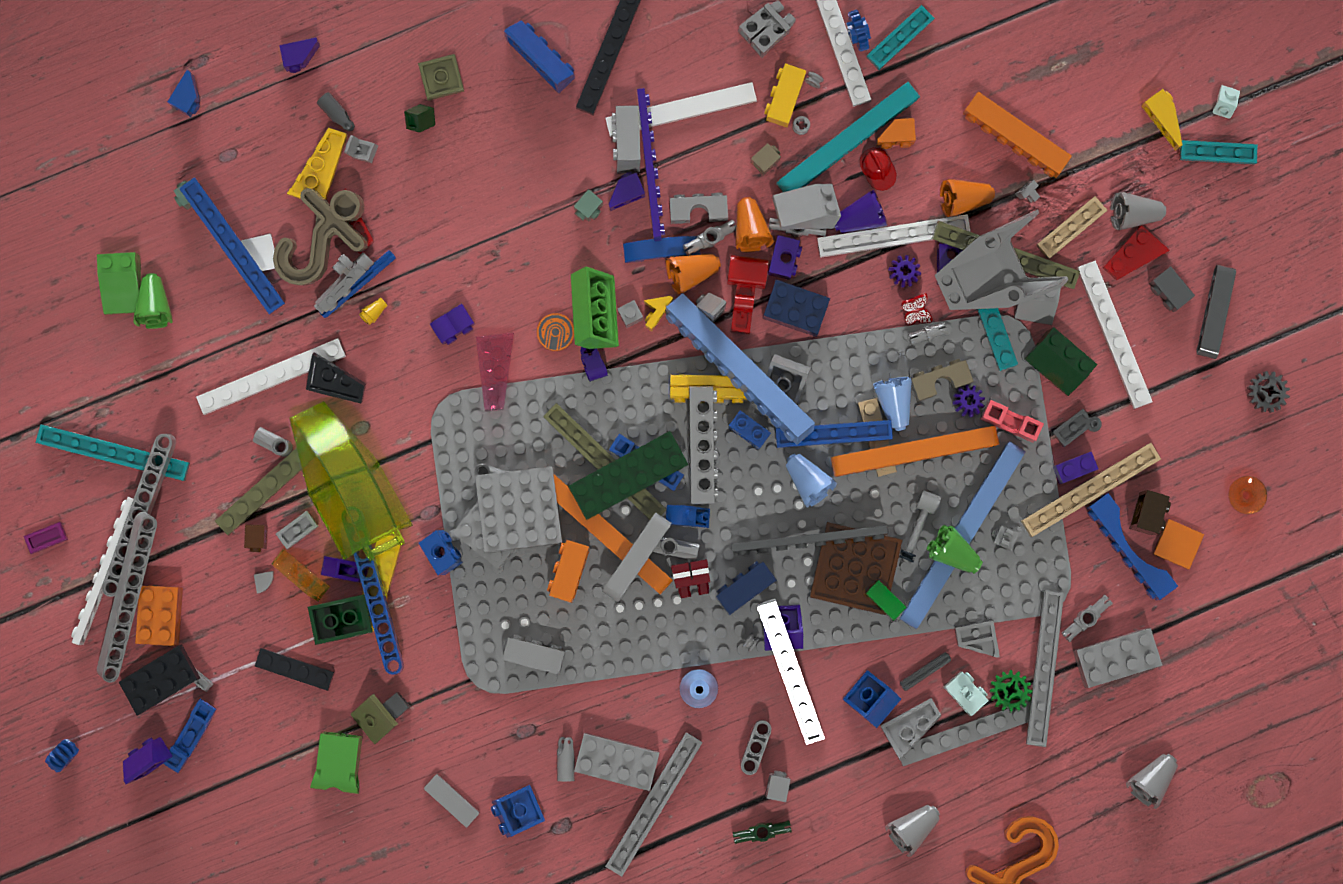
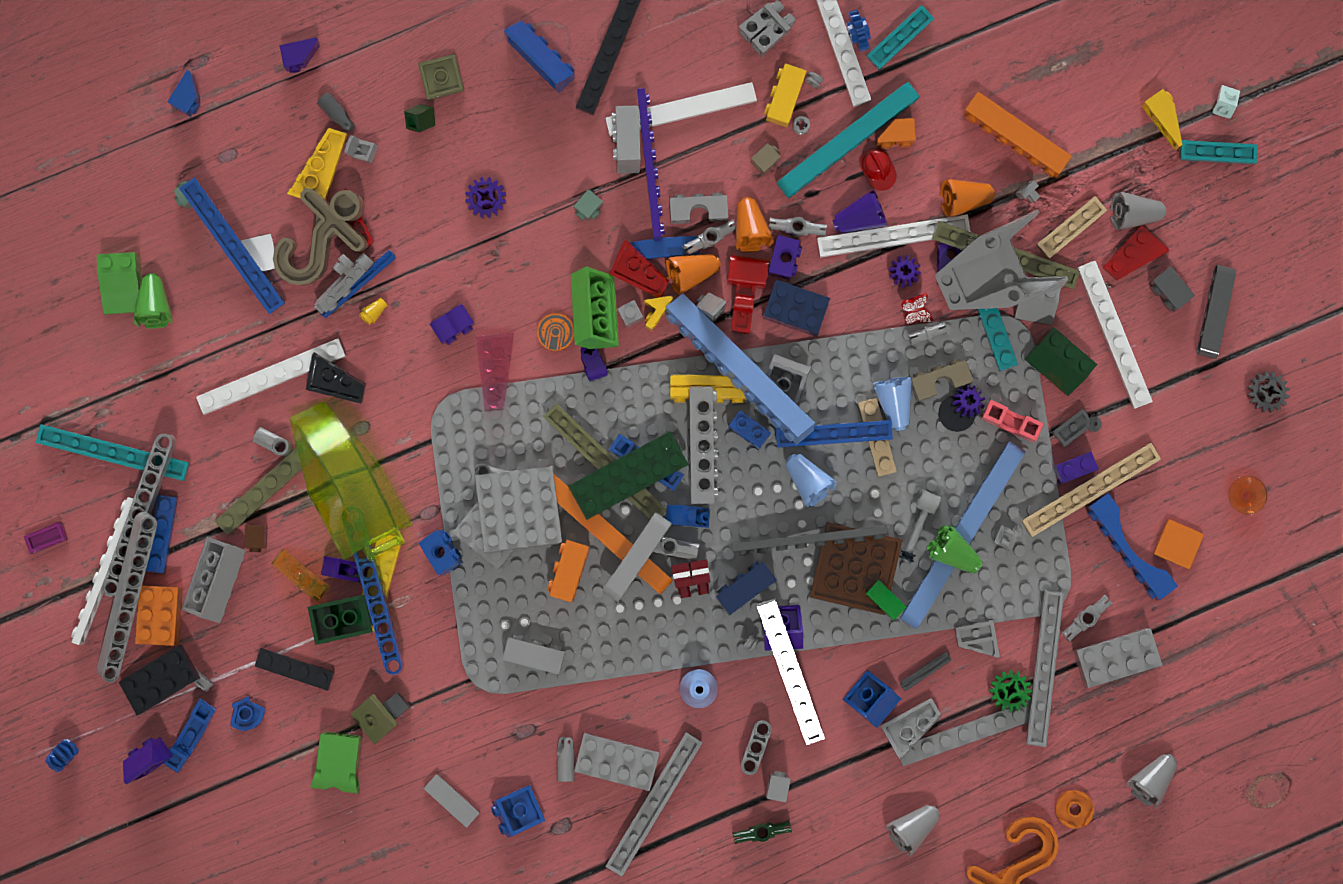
light grey tile [254,571,274,594] -> none
light grey plate [276,511,319,549] -> none
dark purple slope [609,172,645,211] -> none
light grey slope [772,184,841,229] -> none
orange beam [831,426,1000,477] -> none
light aqua brick [943,671,989,716] -> none
dark brown brick [1129,490,1171,535] -> none
none -> blue plate [146,495,178,574]
none -> light grey slope [181,537,246,623]
none -> blue animal [230,696,265,731]
none -> dark purple gear [465,177,506,219]
none -> red wing [609,239,669,298]
none -> black sticker [939,395,976,432]
none -> orange tile [1055,790,1094,829]

